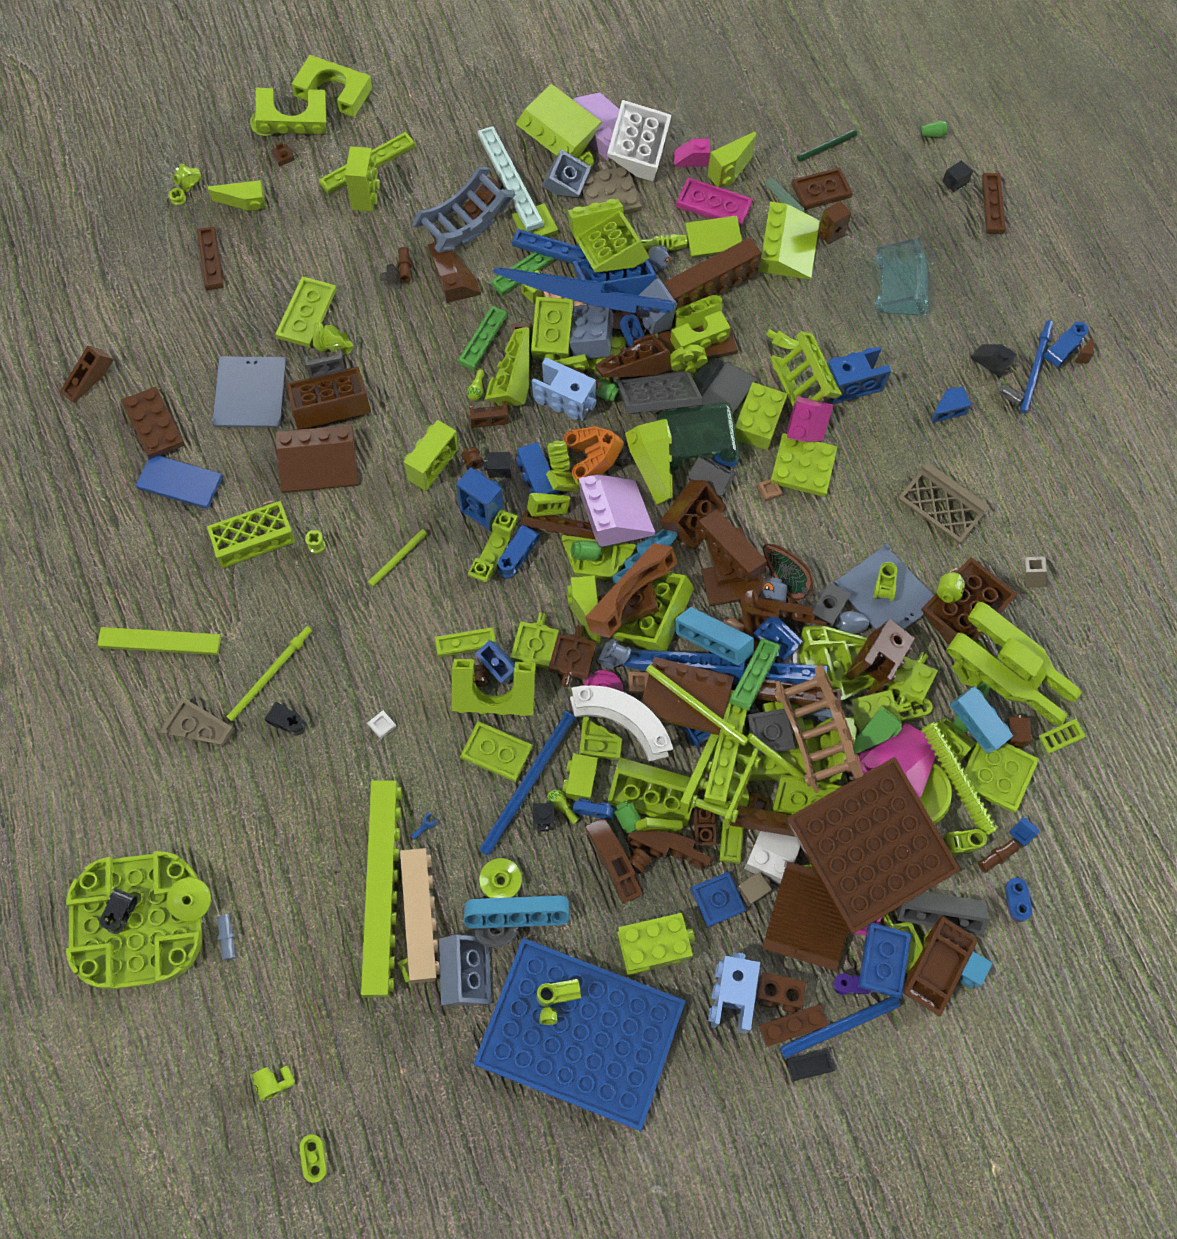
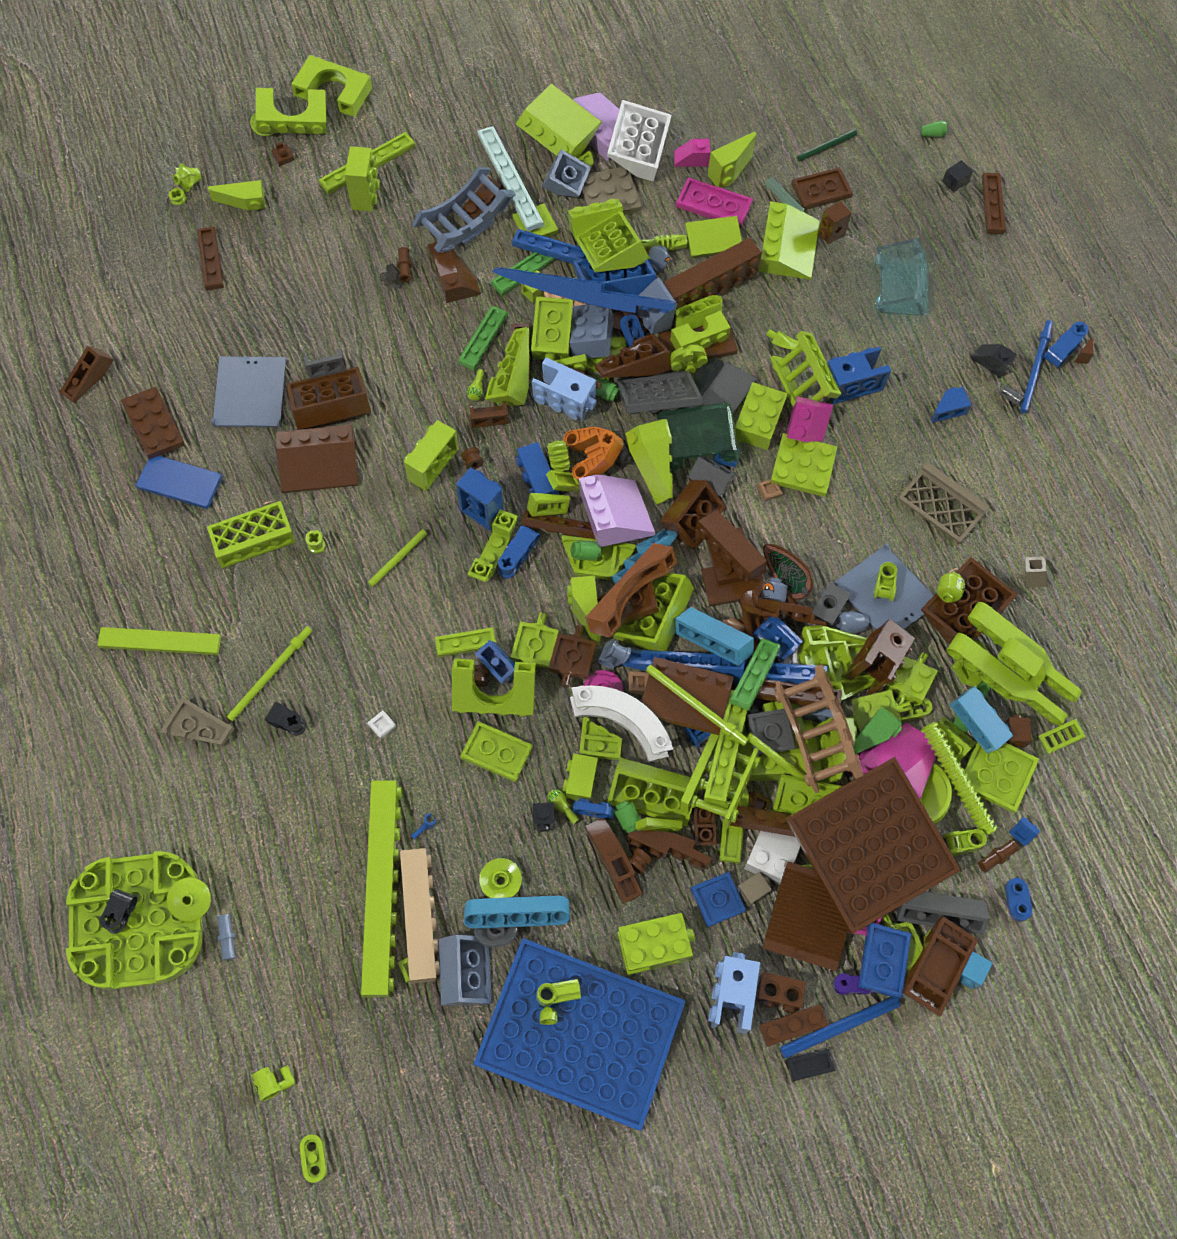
lime plate [275,276,337,348] -> none
lime hair [313,322,353,354] -> none
blue axle [480,711,577,855] -> none
black brick [484,452,511,478] -> none

